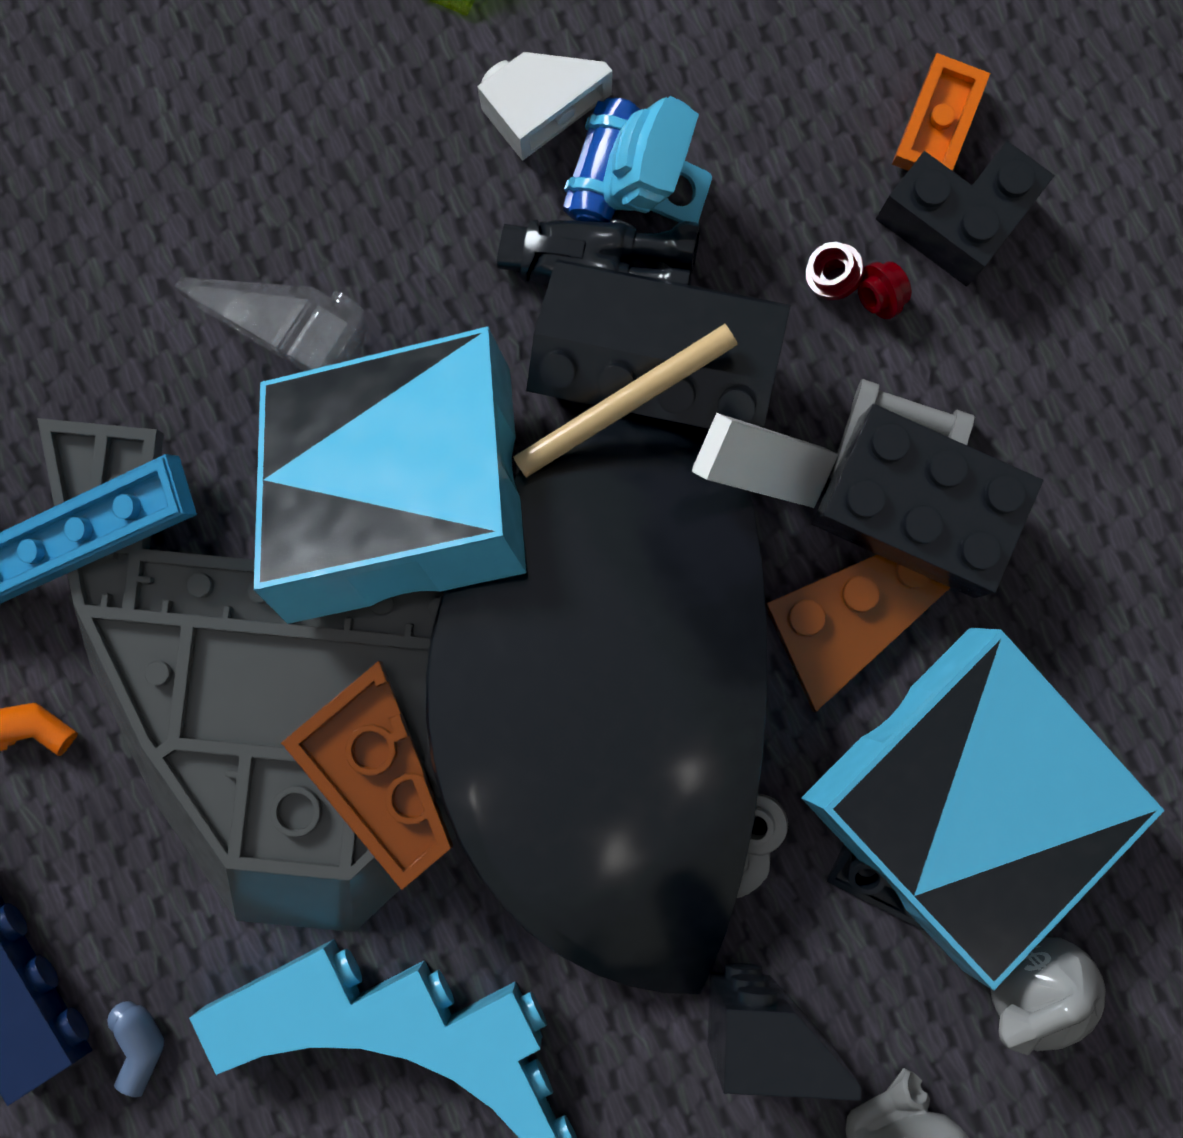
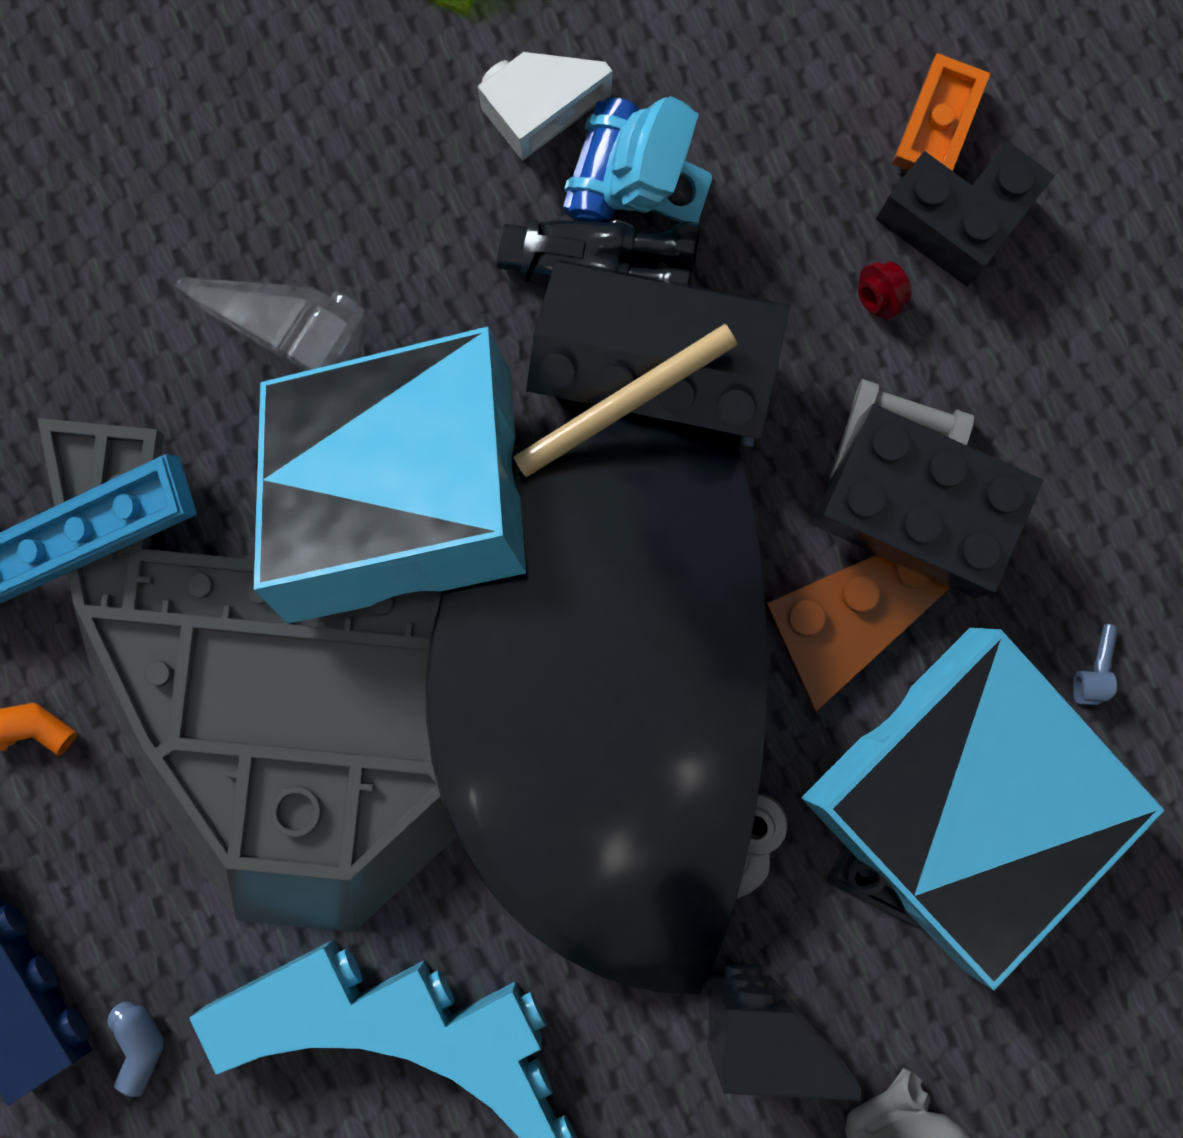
dark orange wing [281,661,453,890] -> none
white tile [692,413,838,508] -> none
dark red plate [806,242,865,300] -> none
light grey piece [991,937,1106,1055] -> none
none -> sand blue hand [1073,624,1119,705]

